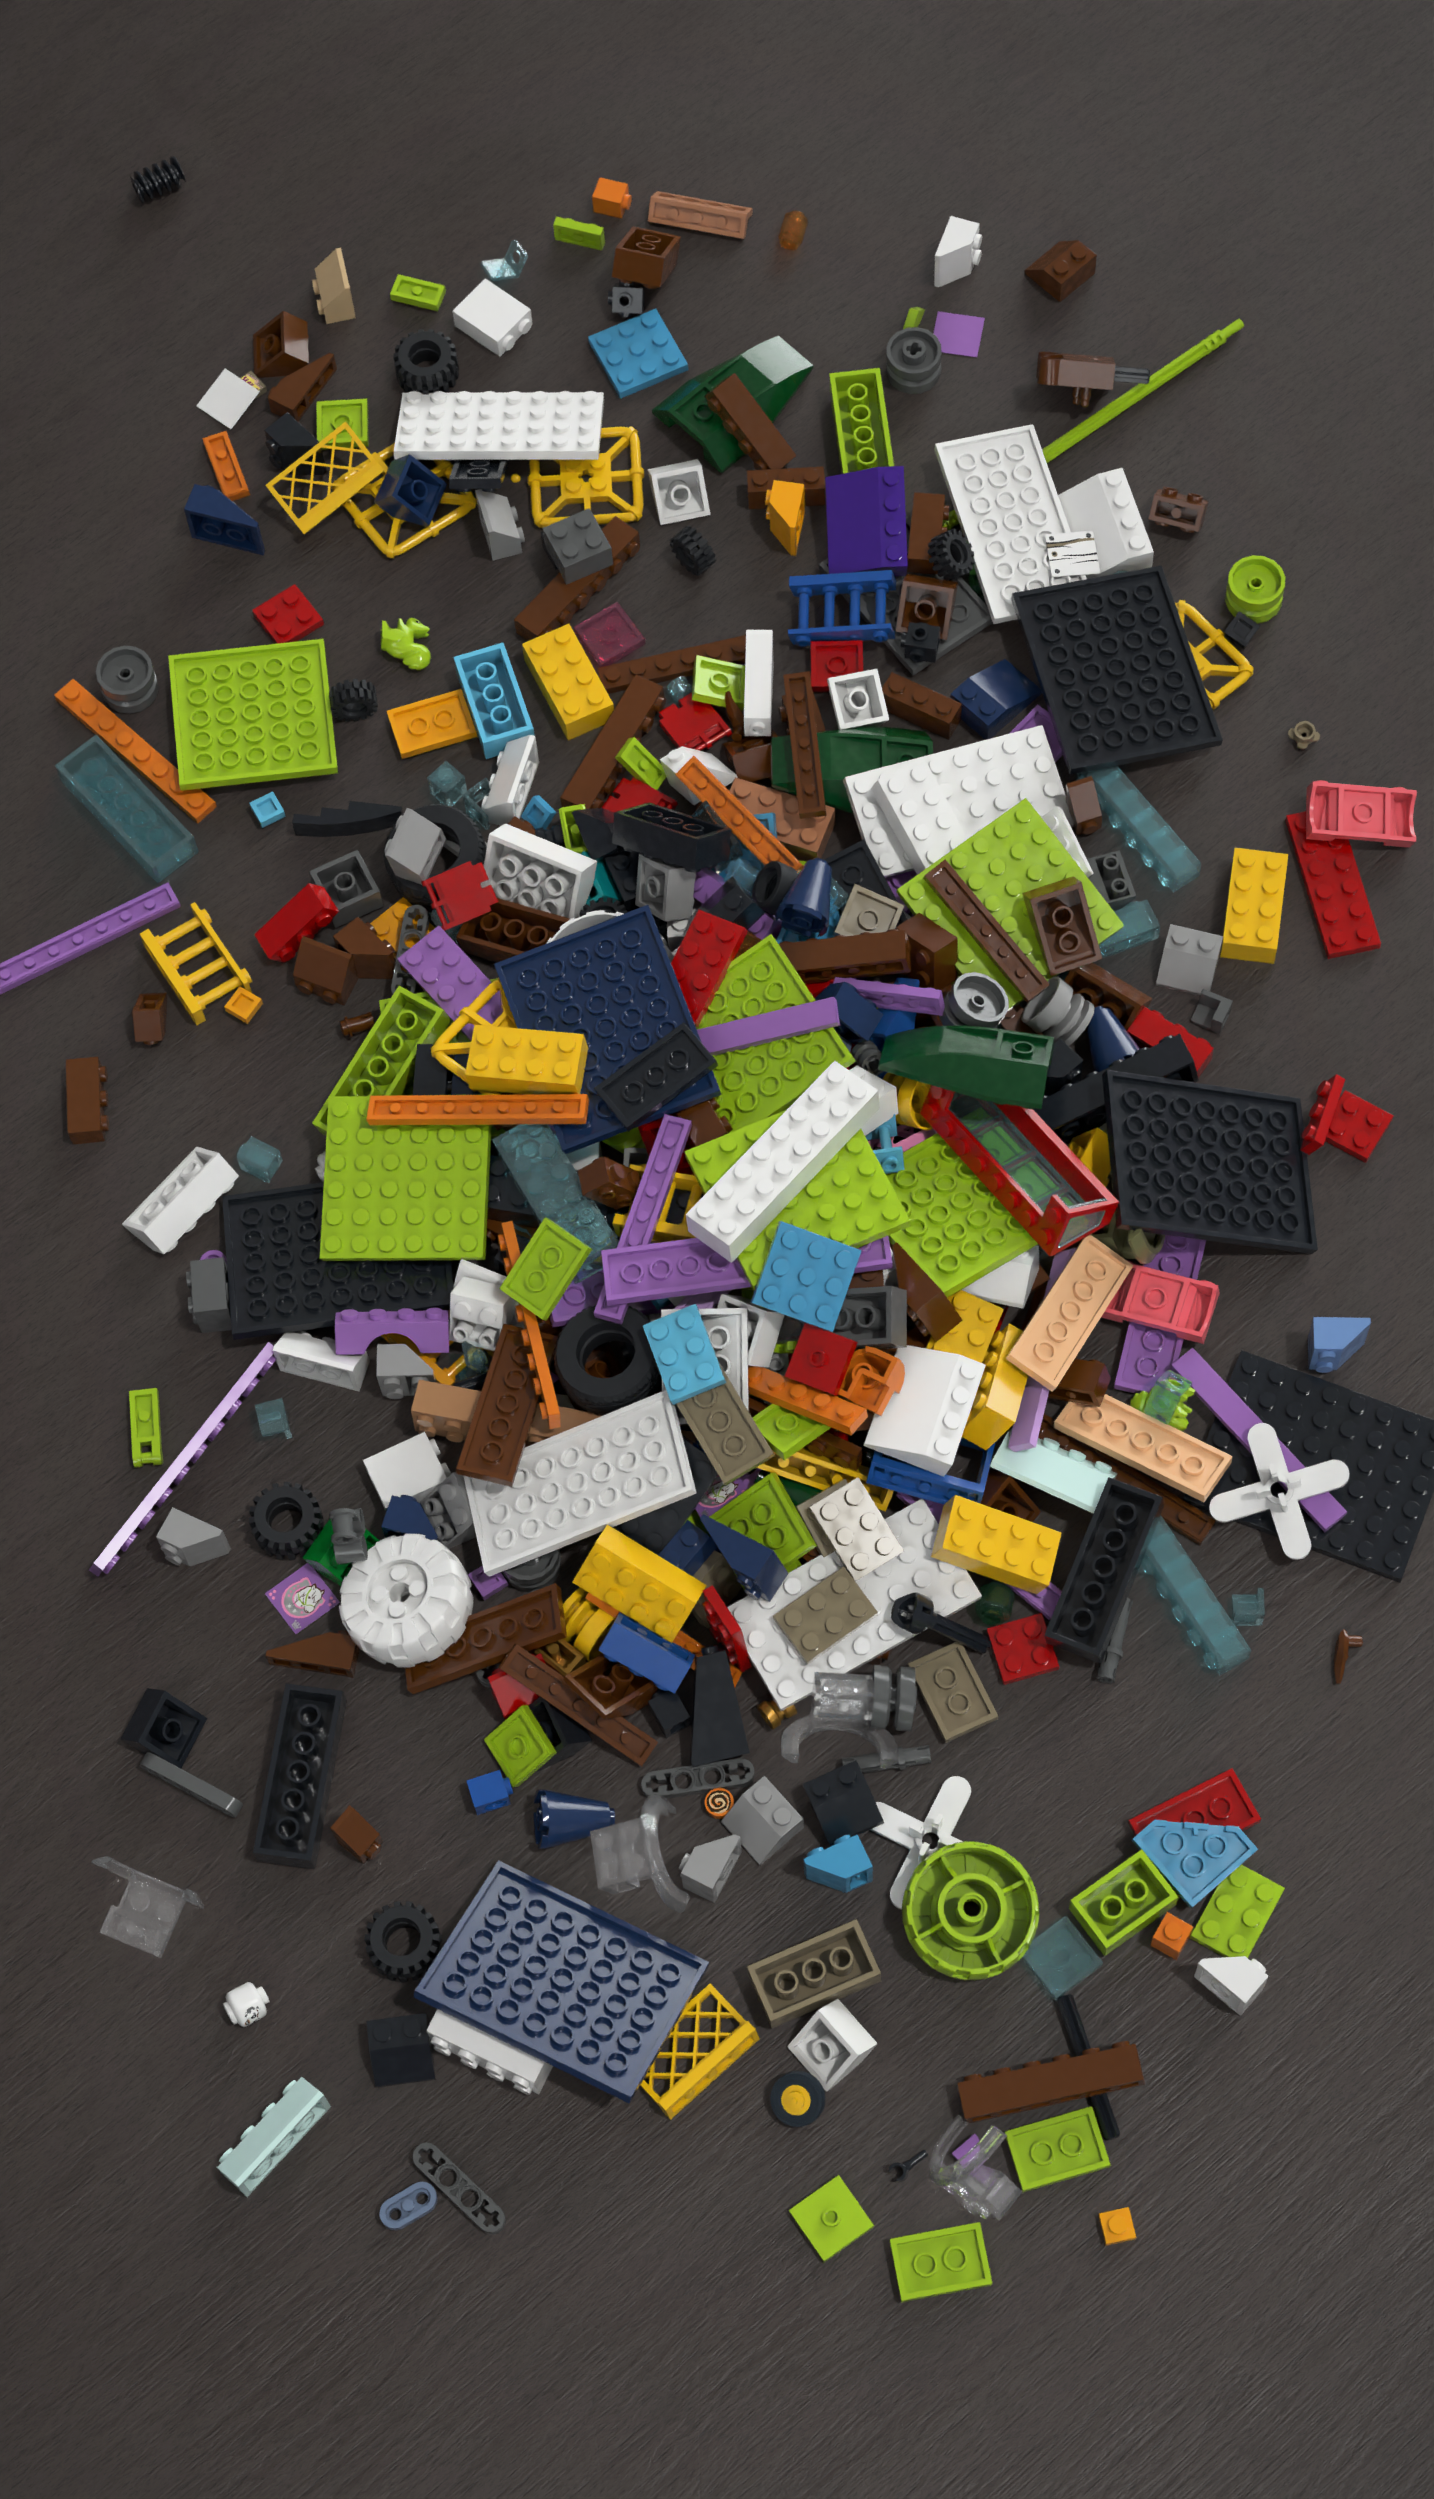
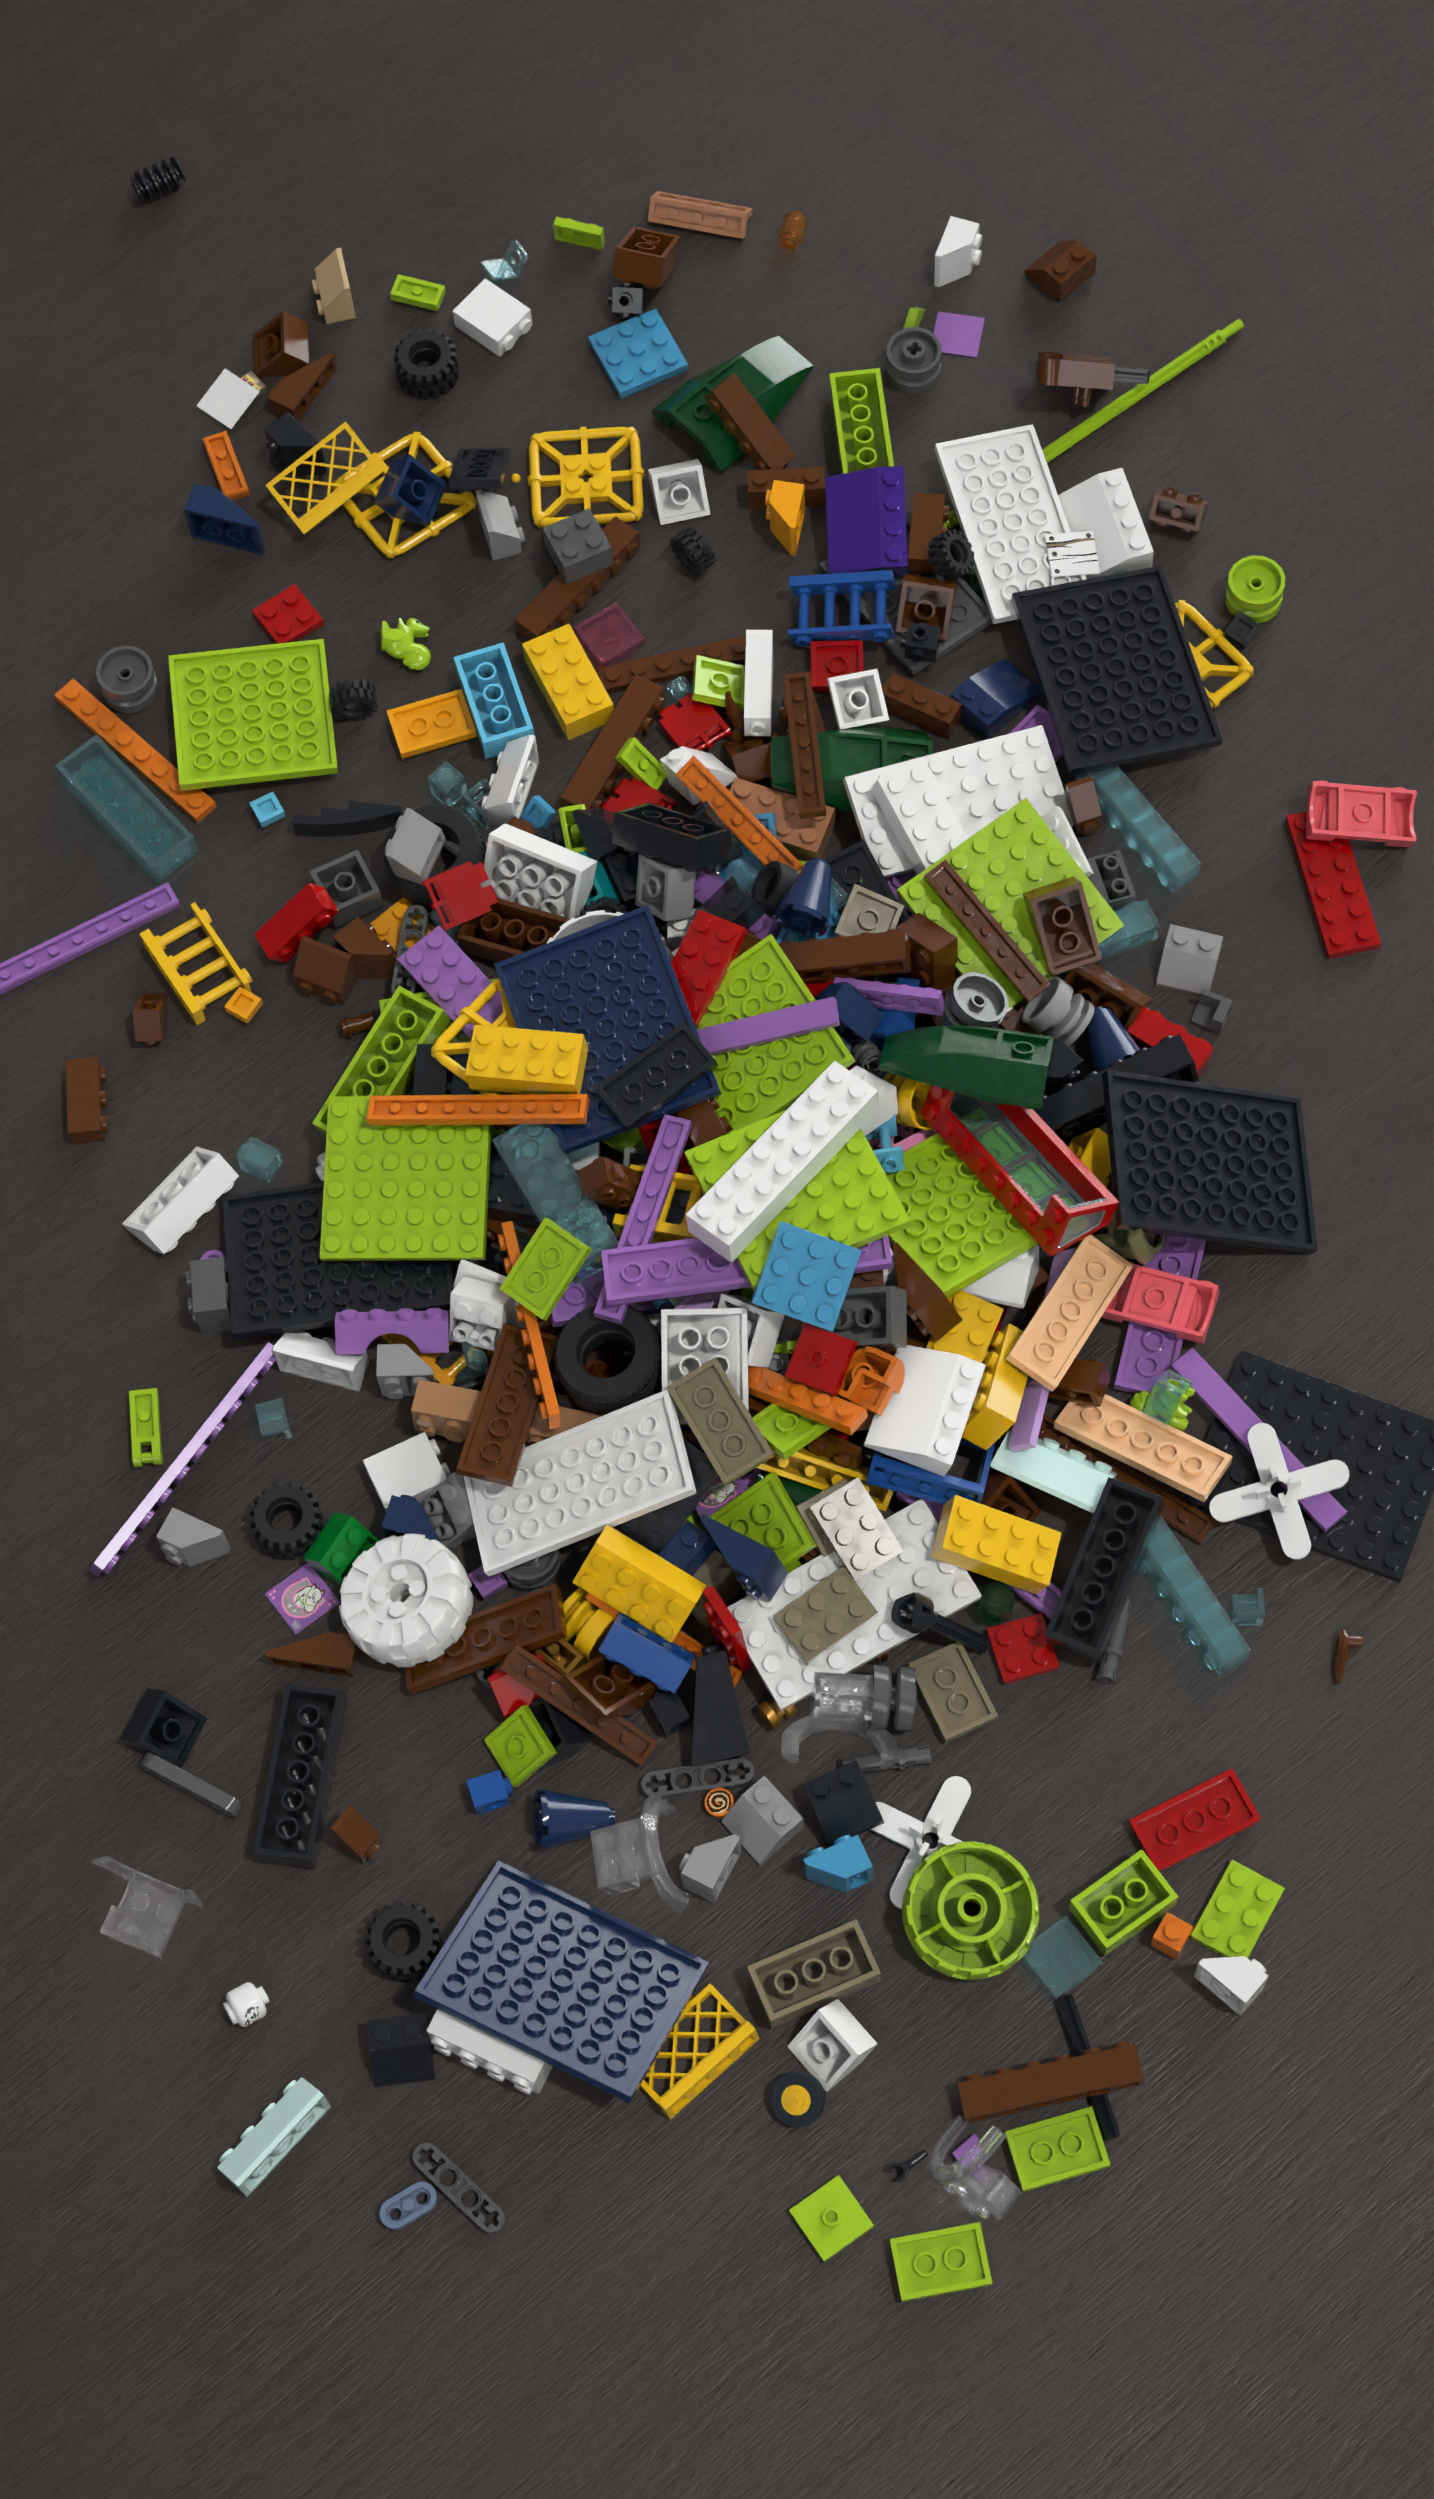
lime plate [317,399,369,450] -> none
dark grey piece [329,1508,368,1565] -> none
white plate [394,391,604,460] -> none
orange brick [592,177,632,219] -> none
medium azure plate [643,1303,727,1405] -> none
light orange plate [1098,2207,1136,2246] -> none
dark azure plate [1131,1820,1258,1908] -> none
yellow brick [1220,848,1288,964] -> none
dark tan plate [1288,721,1320,750] -> none
red plate [1300,1074,1345,1155] -> none
medium blue slope [1308,1317,1371,1373] -> none
red plate [1325,1090,1394,1163] -> none

